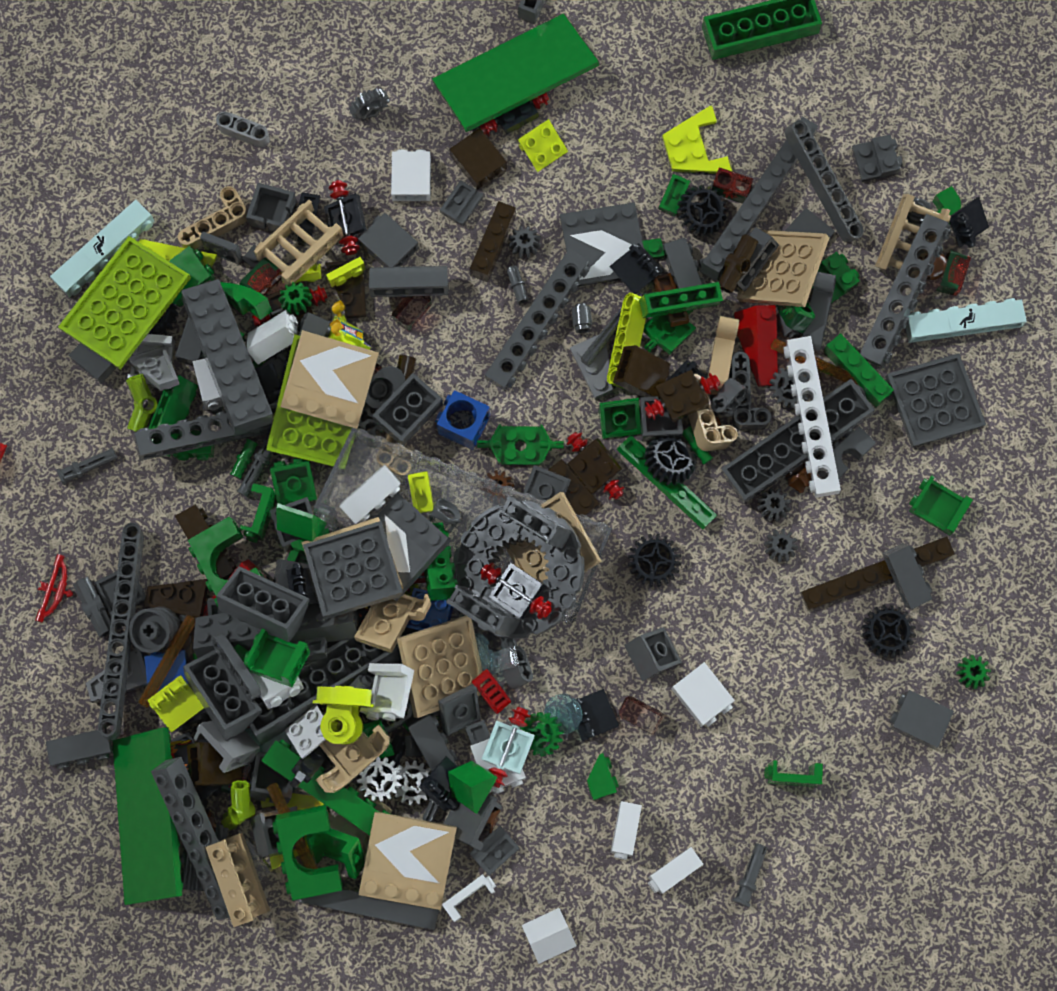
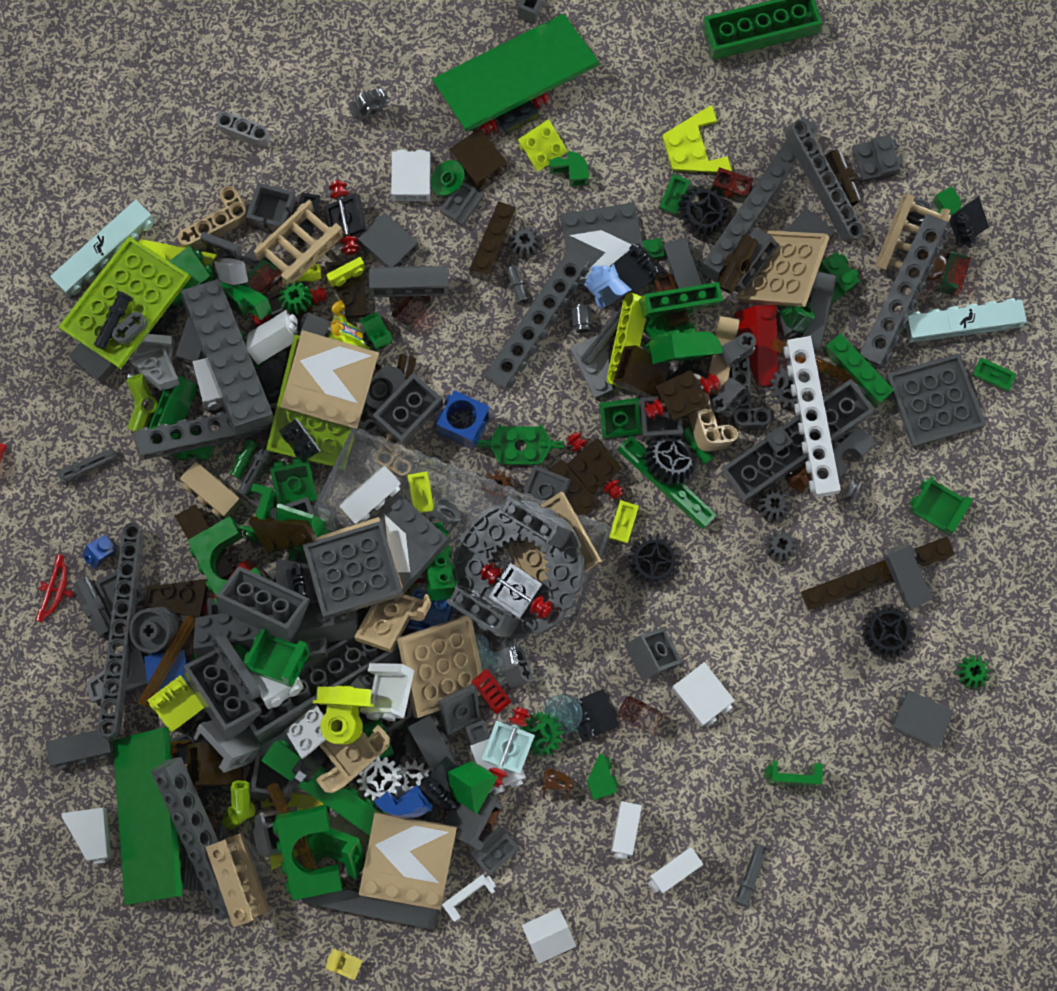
none -> white slope [62,808,111,864]
none -> blue bracket [83,534,117,569]
none -> black pin [93,291,133,350]
none -> dark grey beam [112,312,147,345]
none -> tan brick [180,461,242,519]
none -> light grey beam [214,258,248,285]
none -> dark brown wing [248,516,317,553]
none -> black hinge [279,418,321,463]
none -> light yellow bracket [325,949,363,980]
none -> green brick [359,312,393,351]
none -> blue brick [374,785,433,818]
none -> green dish [431,160,464,196]
none -> reddish brown piece [542,768,574,800]
none -> green brick [549,151,589,186]
none -> light blue hat [584,264,632,309]
none -> neon yellow plate [608,500,639,544]
none -> green brick [649,329,723,364]
none -> dark grey piece [719,333,756,368]
none -> dark grey plate [765,426,793,454]
none -> dark brown piece [825,149,861,206]
none -> light grey bush [845,480,861,500]
none -> green plate [972,358,1017,392]

